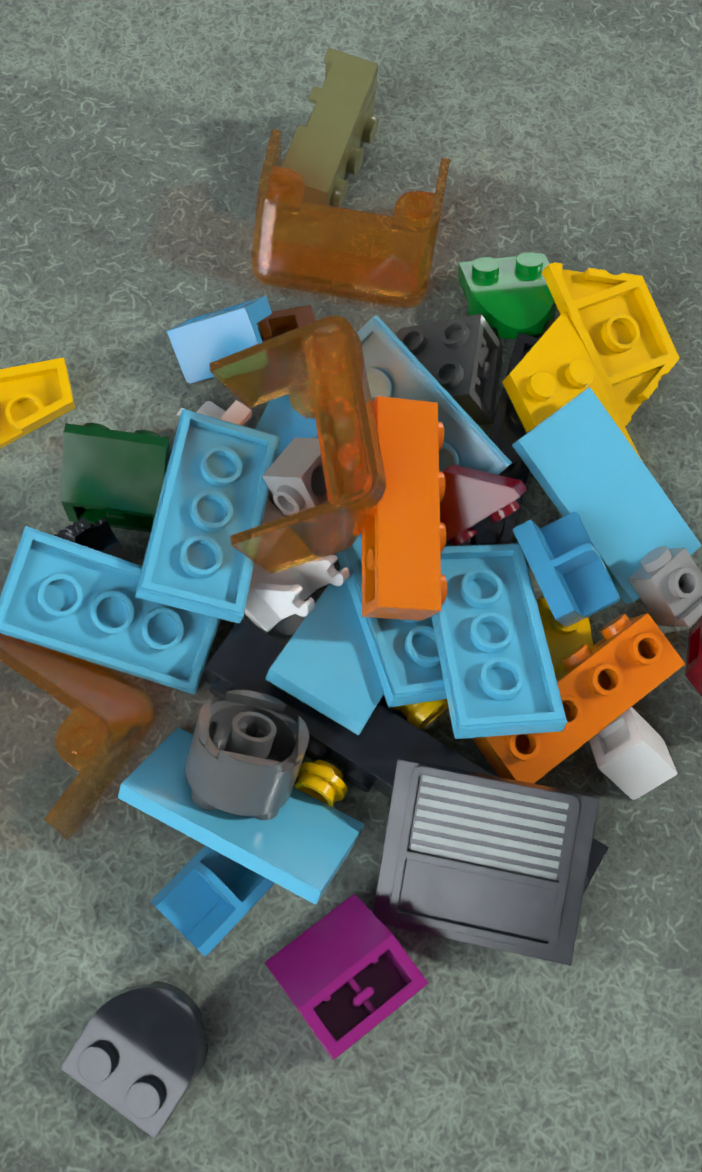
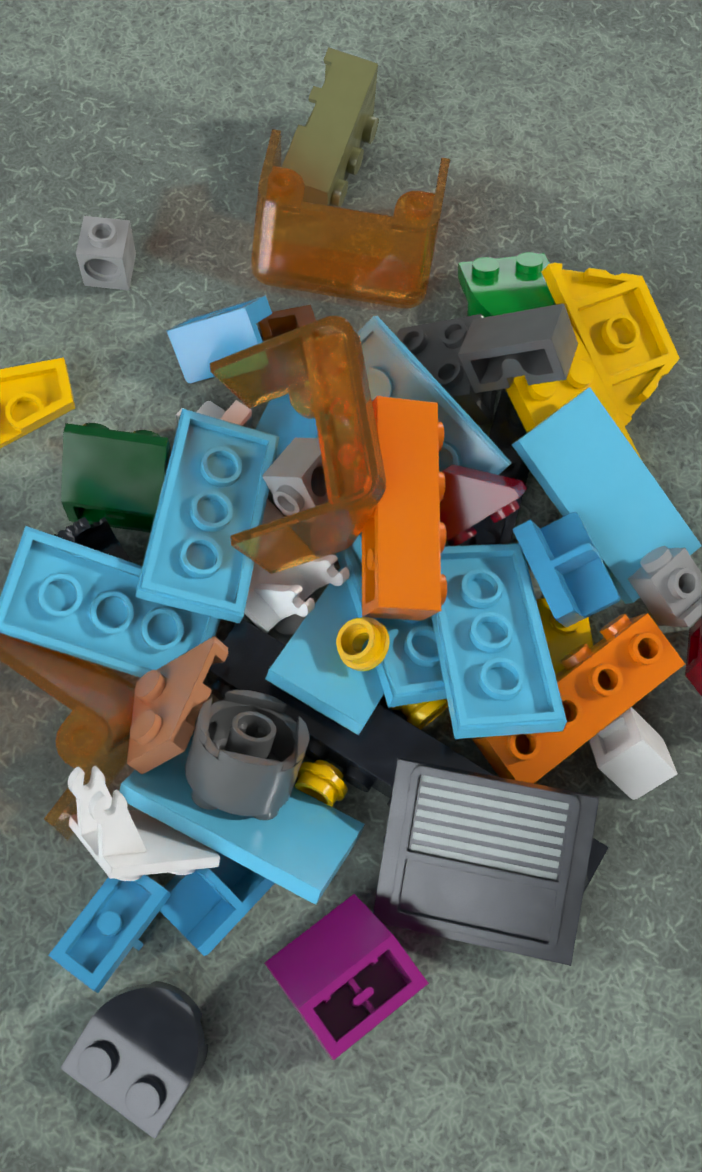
none -> dark azure panel [48,875,171,993]
none -> white plate [68,766,220,881]
none -> light grey brick [76,216,136,290]
none -> nougat wing [127,636,228,775]
none -> yellow plate [336,617,390,671]
none -> dark grey brick [458,303,578,393]

